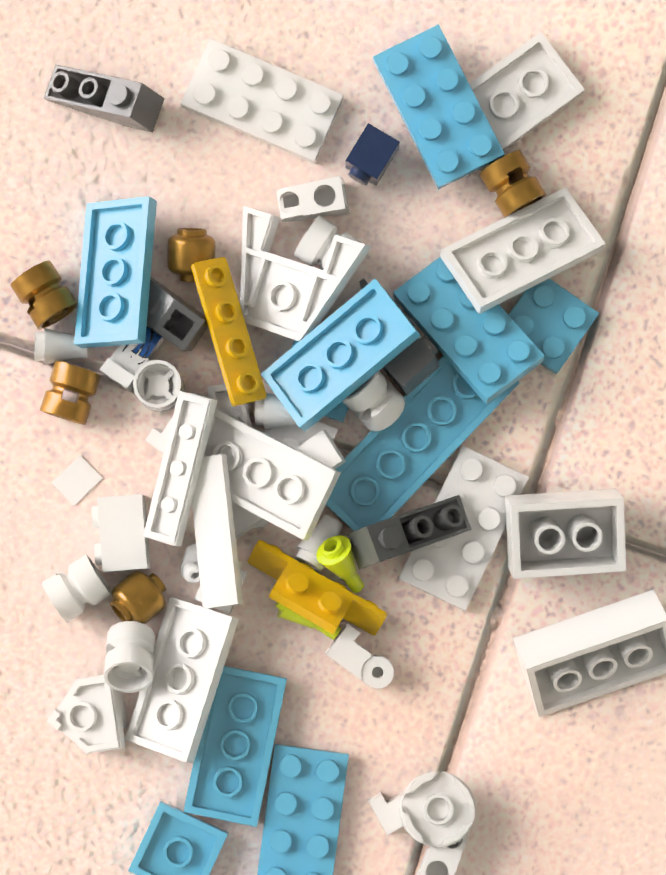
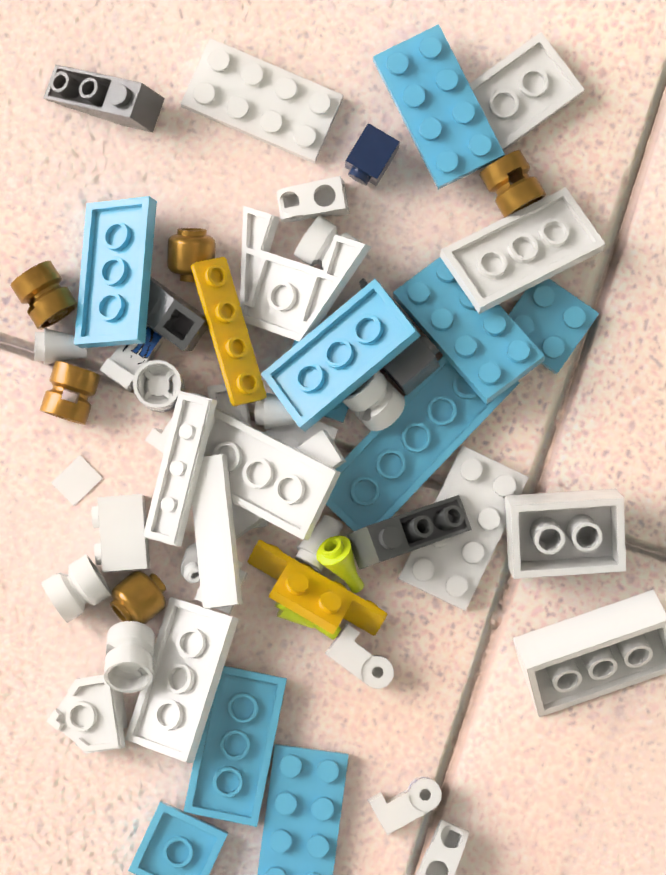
white tile [400,771,475,847] -> none

